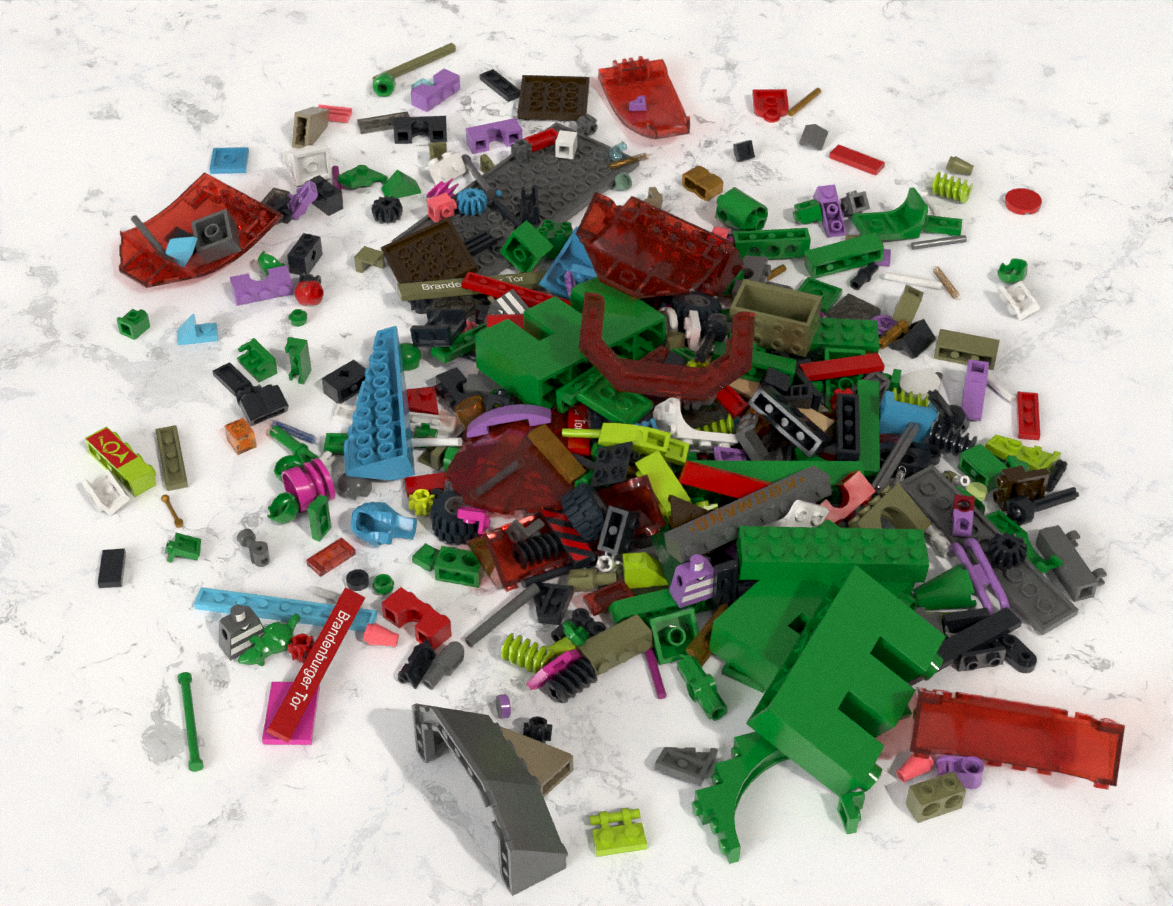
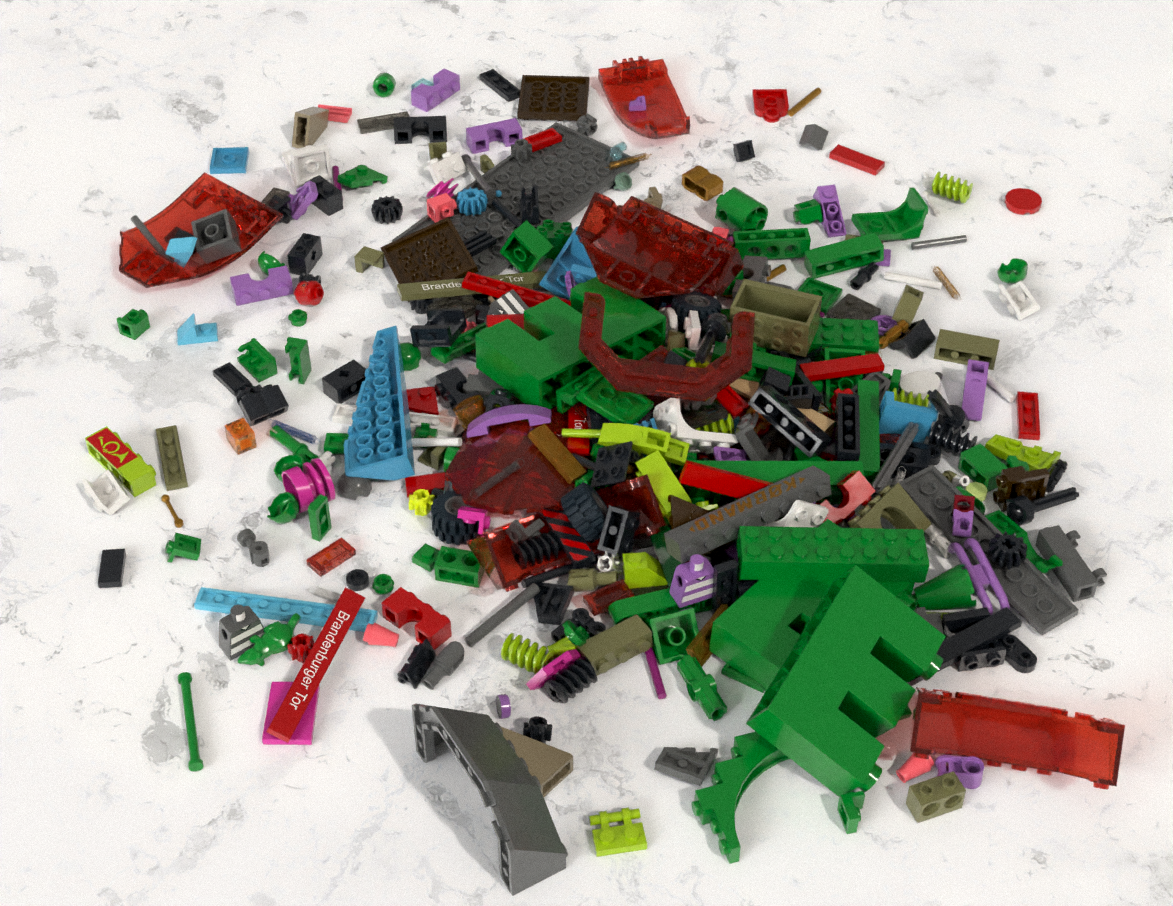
dark azure hair [350,502,417,547] -> none
olive axle [372,43,456,81] -> none
green slope [381,169,421,199] -> none
white brick [555,130,577,159] -> none
dark grey brick [840,190,870,217] -> none
green plate [923,215,962,236] -> none
olive cone [946,156,974,175] -> none

